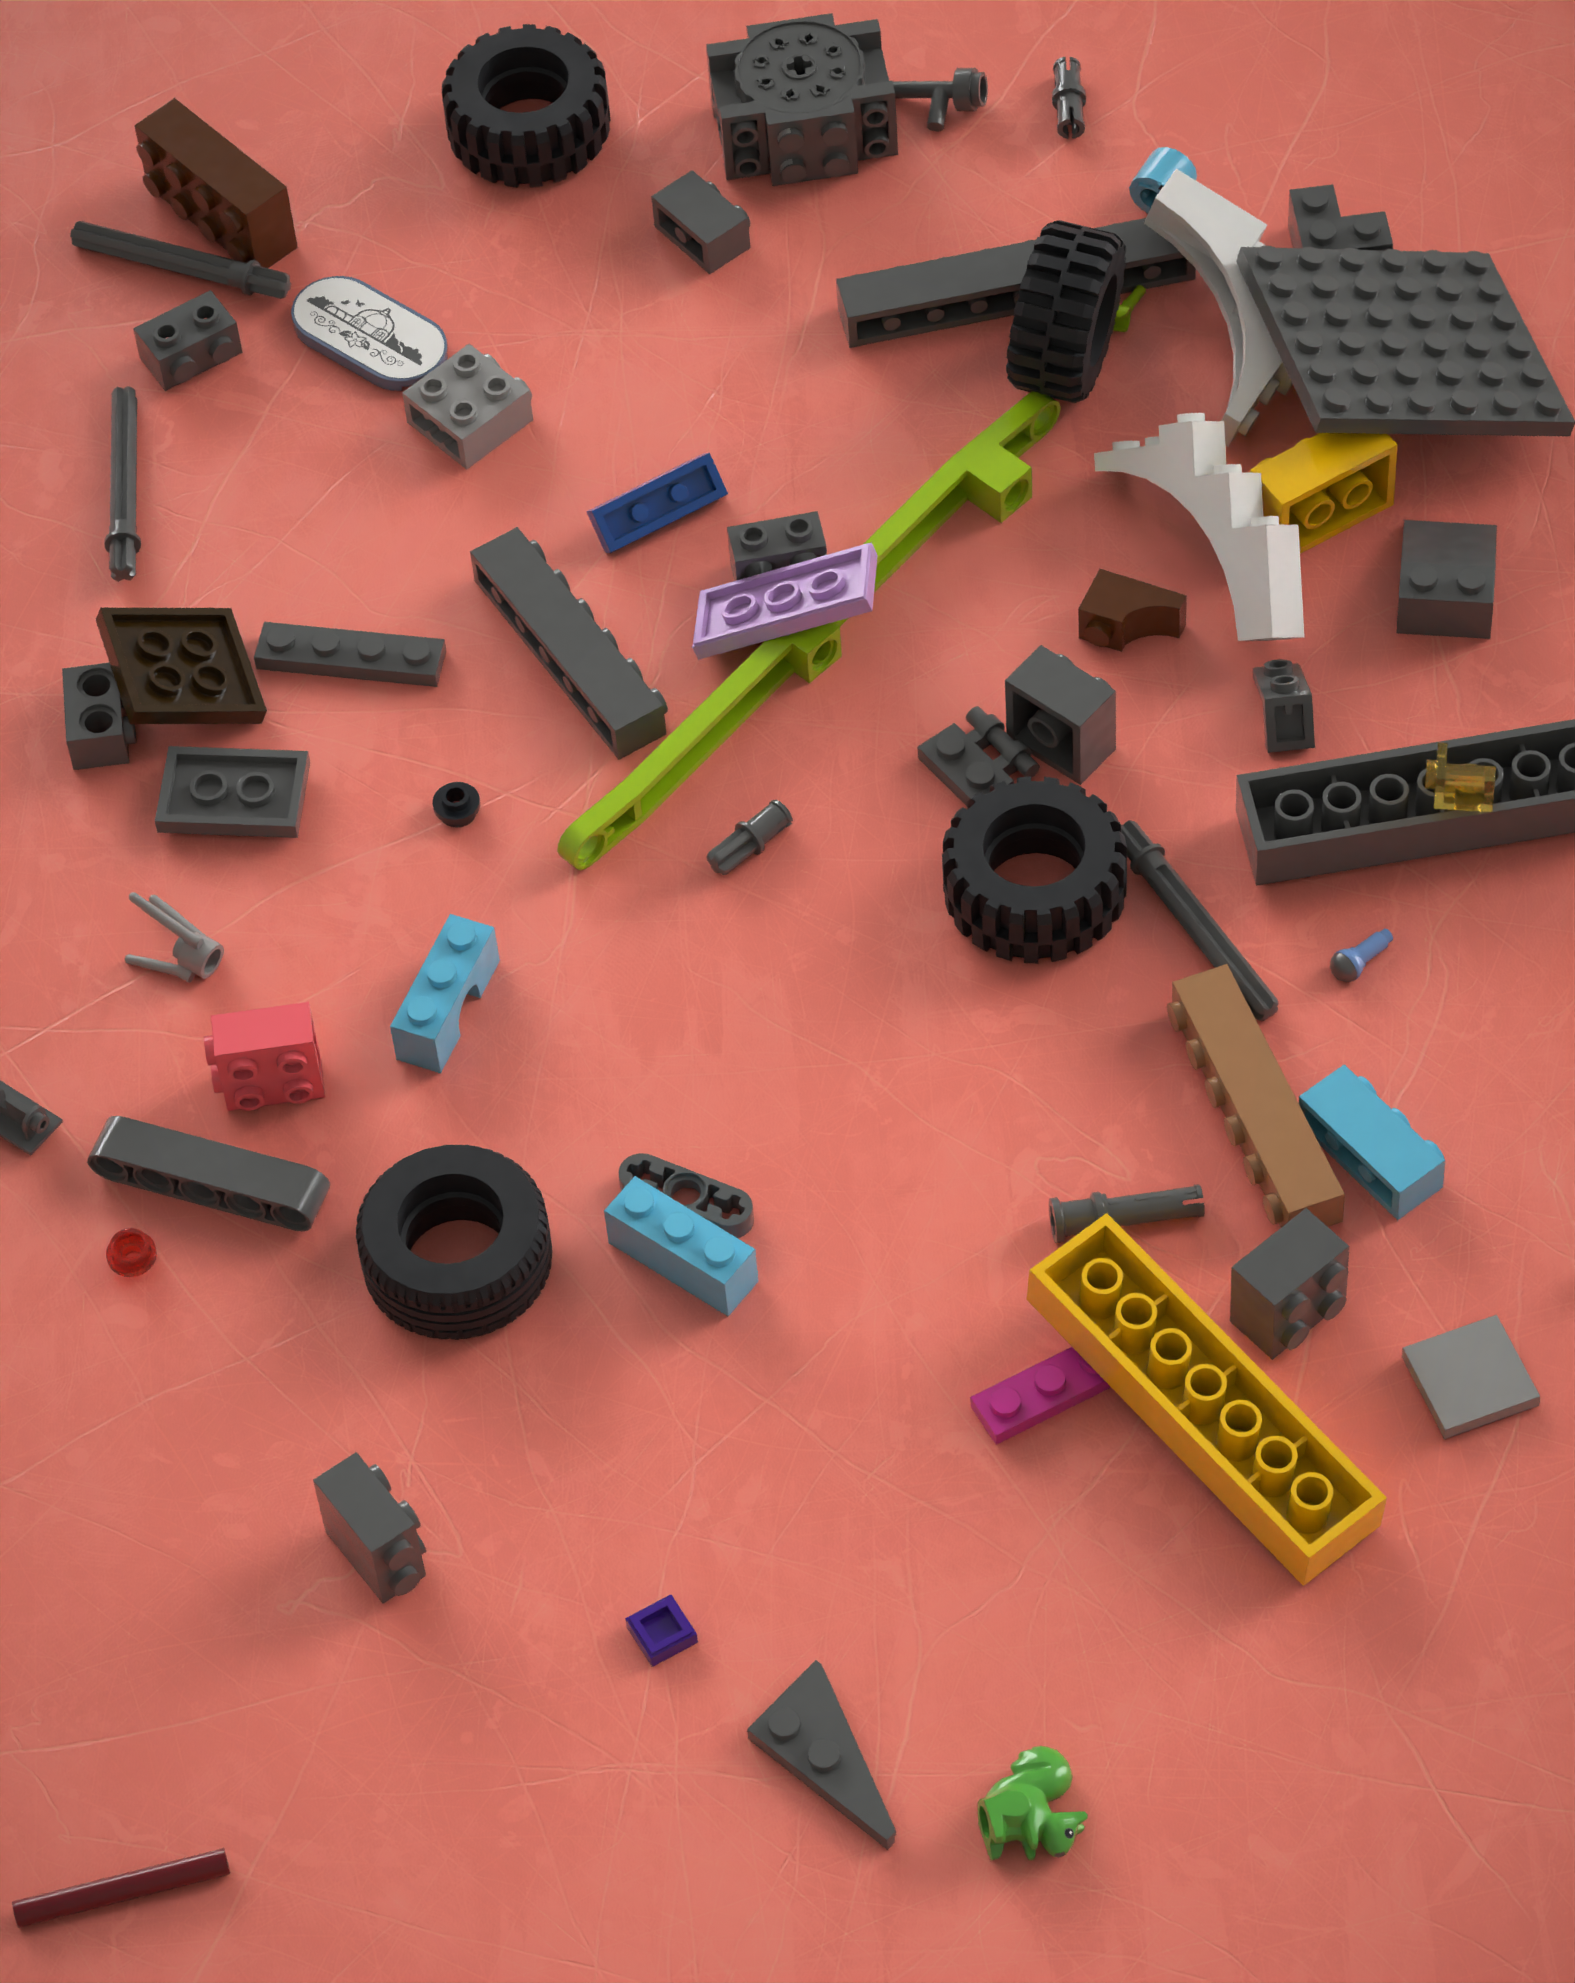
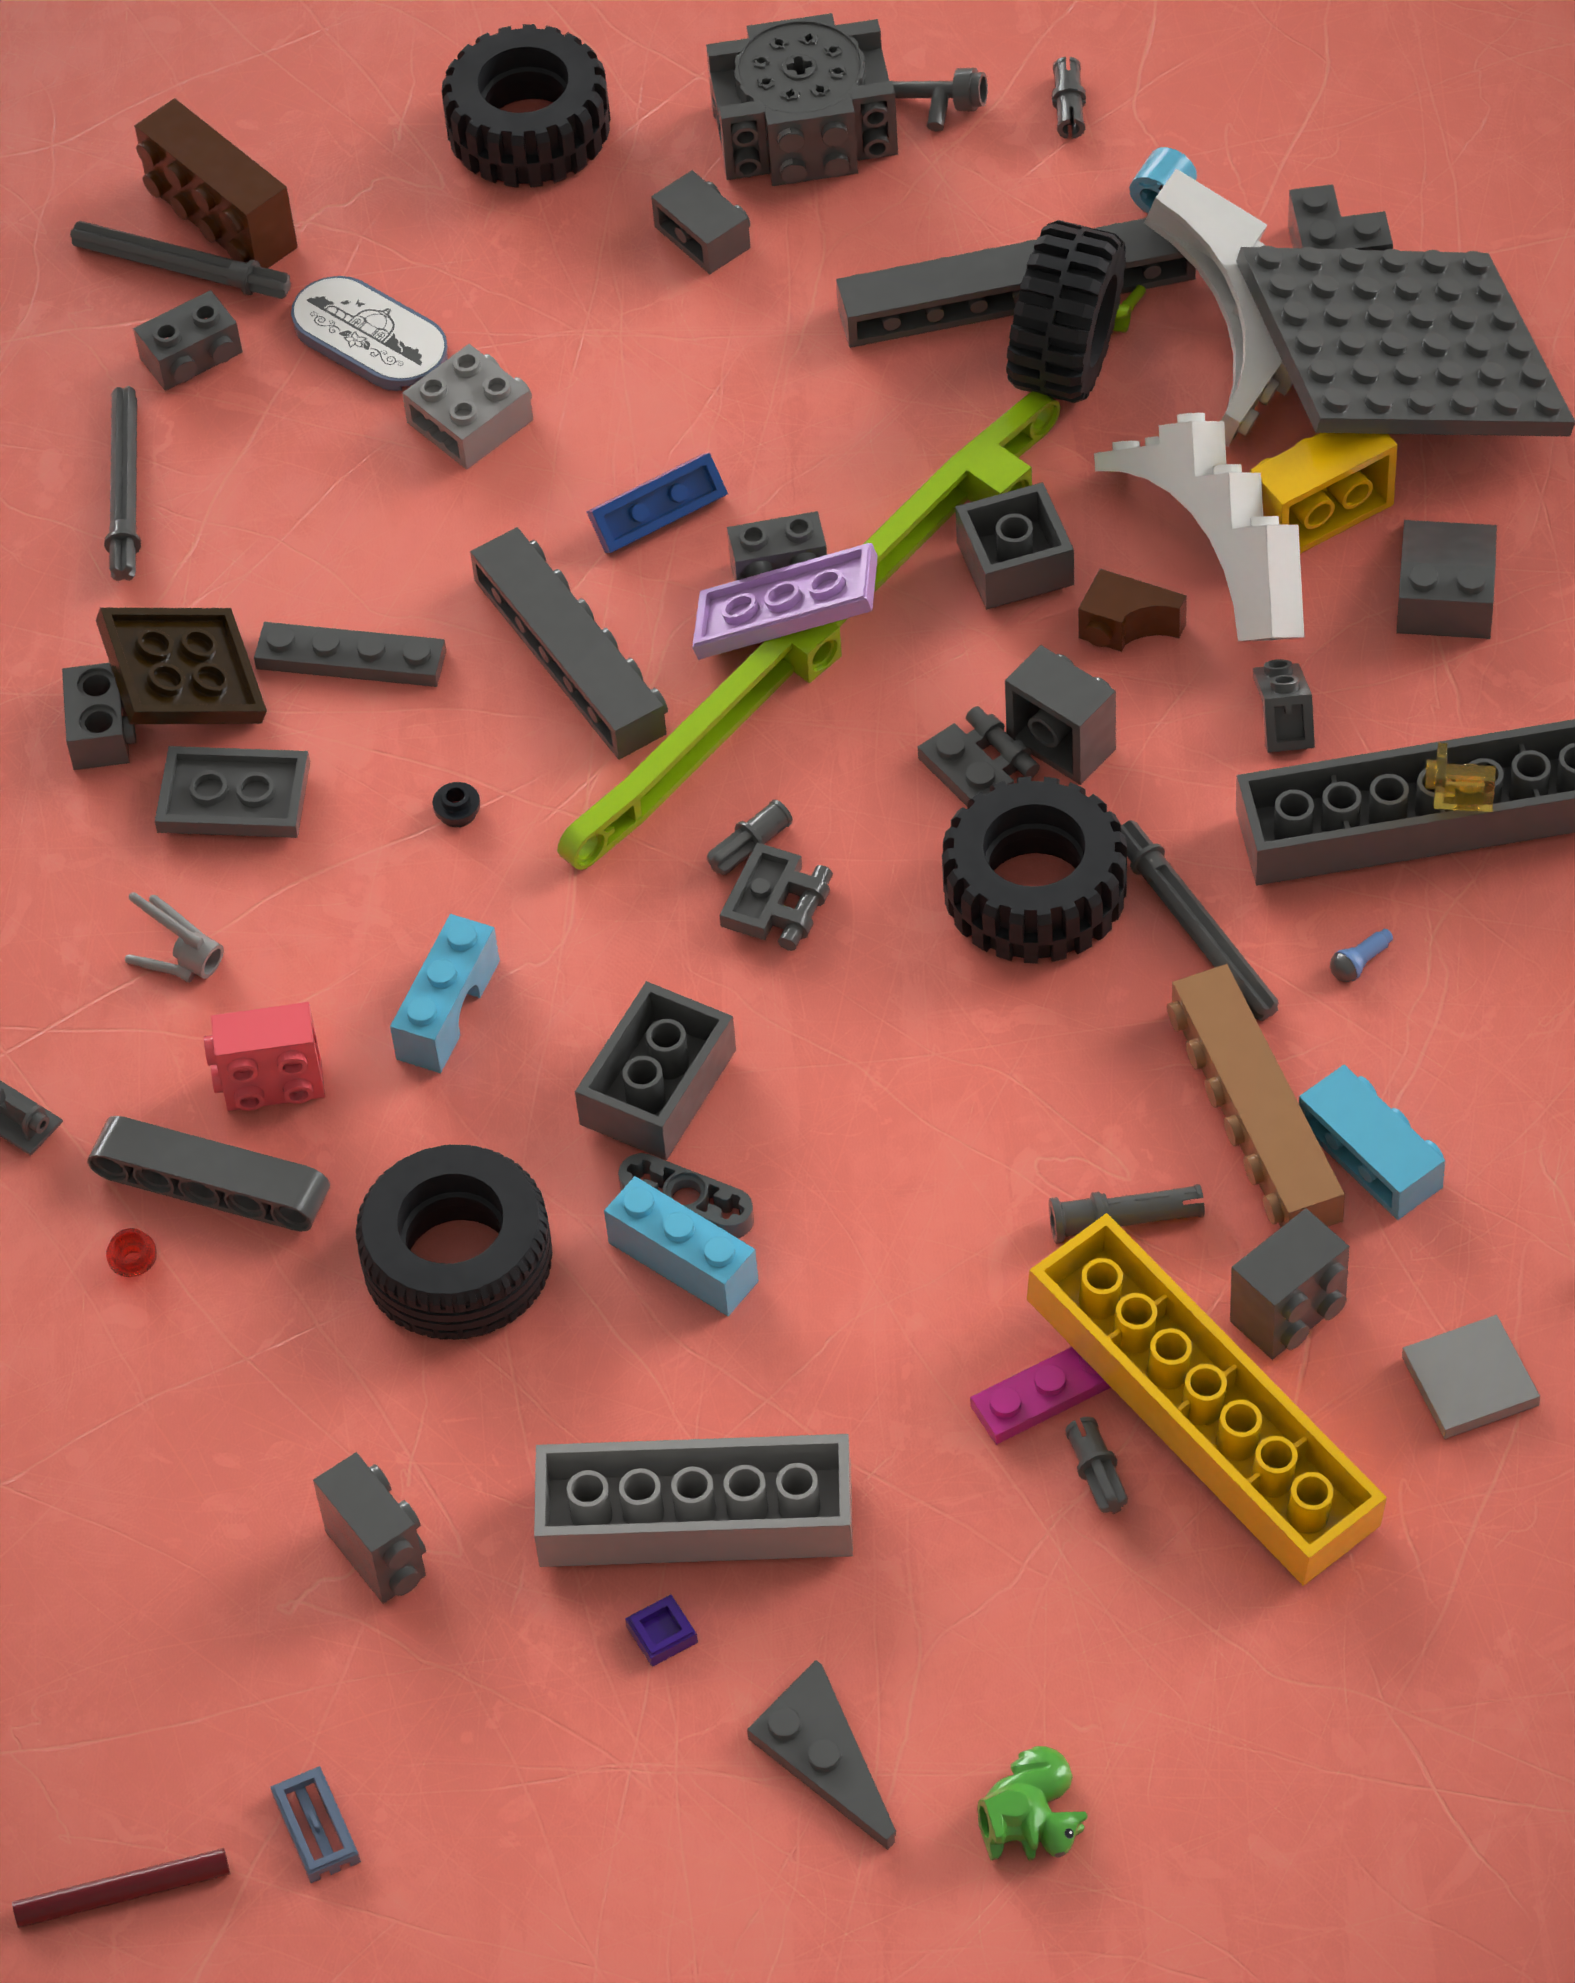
none -> sand blue tile [270,1766,361,1883]
none -> light grey brick [534,1434,853,1567]
none -> dark grey brick [575,981,736,1161]
none -> dark grey plate [719,843,833,951]
none -> dark grey brick [955,482,1074,610]
none -> dark grey axle [1065,1417,1128,1514]

